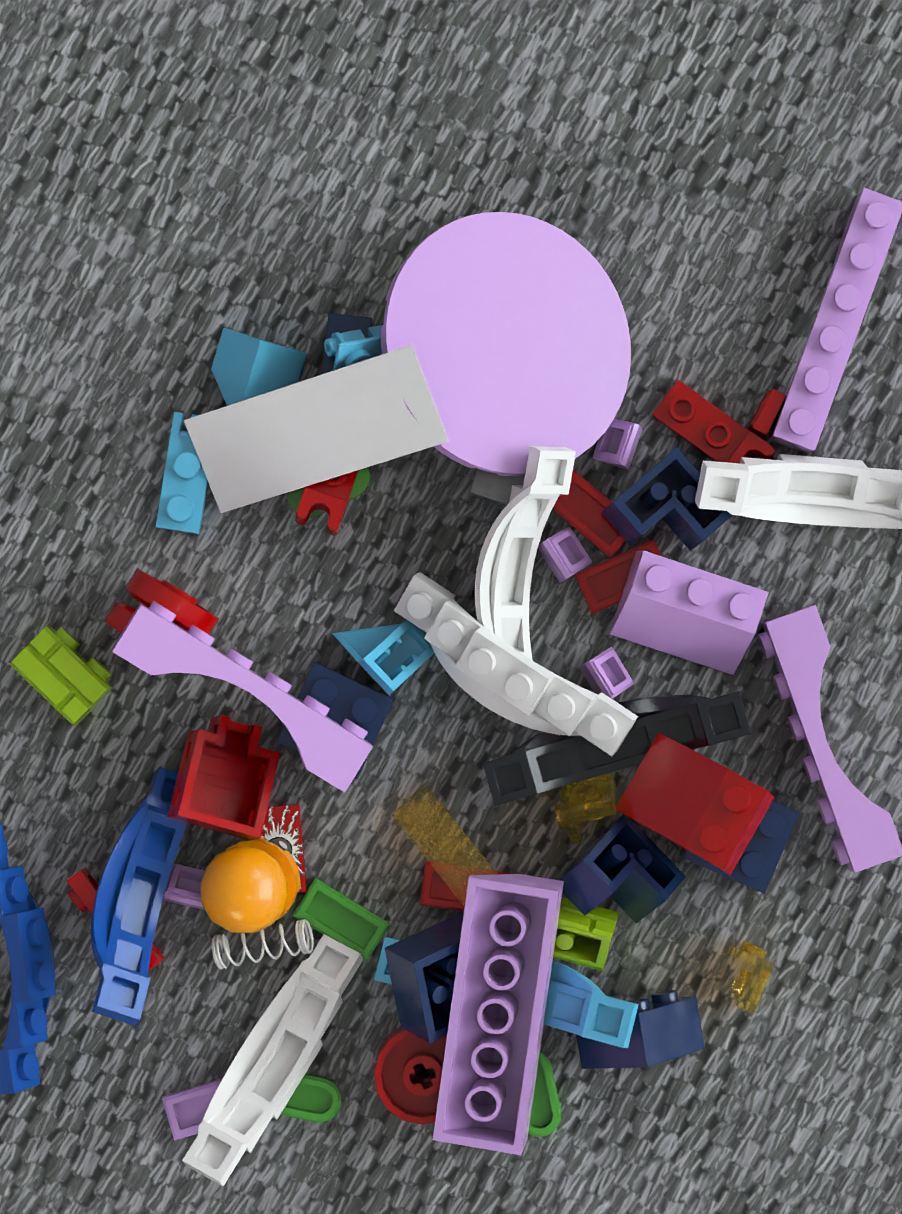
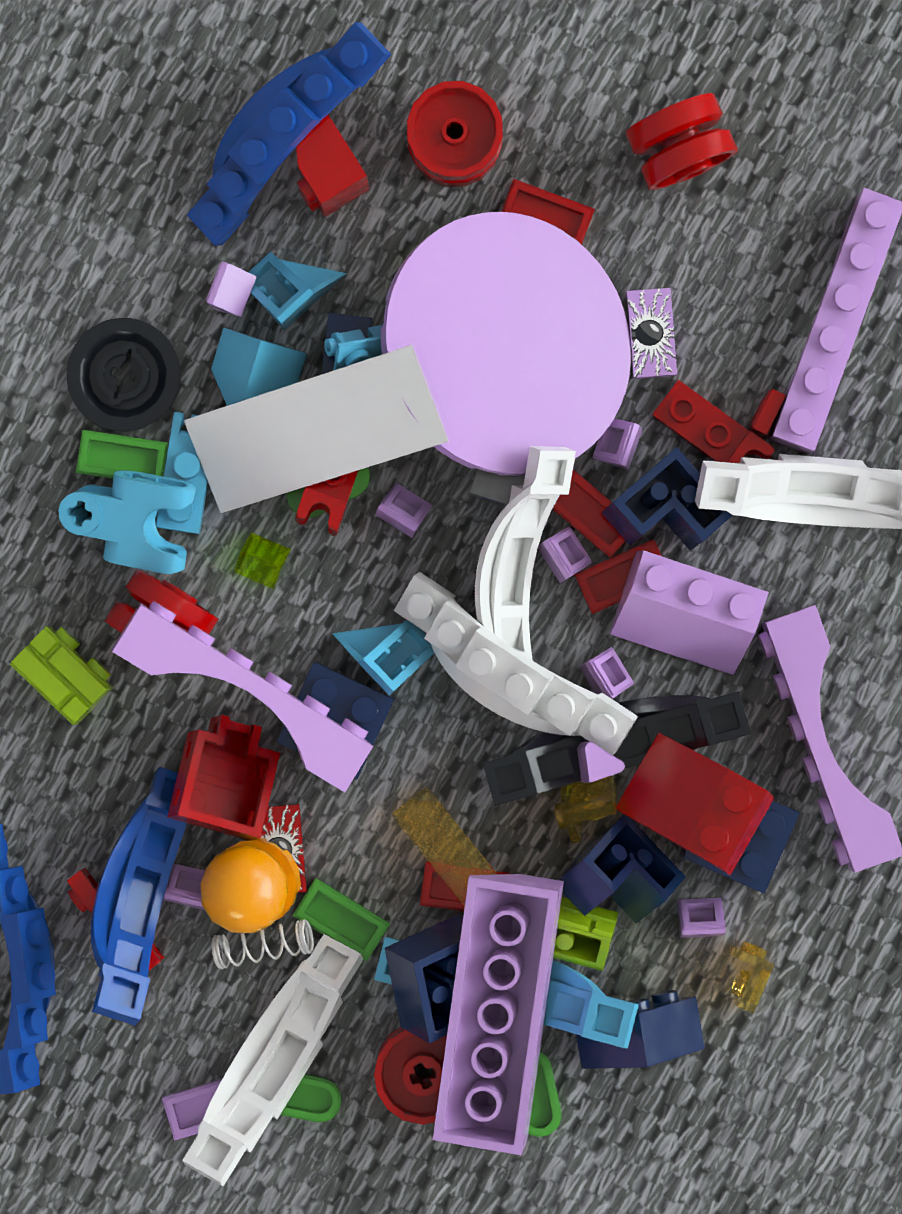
none -> medium azure piece [59,470,196,574]
none -> black gear [67,318,181,432]
none -> bright green tile [76,430,169,479]
none -> blue piece [187,22,392,246]
none -> lavender slope [206,261,257,317]
none -> clear neon green slope [234,532,291,589]
none -> medium azure slope [248,251,347,331]
none -> red slope [289,63,369,217]
none -> lavender slope [375,483,432,538]
none -> red wheel [407,81,503,187]
none -> red tile [501,179,595,245]
none -> lavender slope [577,742,625,783]
none -> red wheel [625,93,738,190]
none -> tile [626,288,677,379]
none -> lavender slope [678,898,726,938]

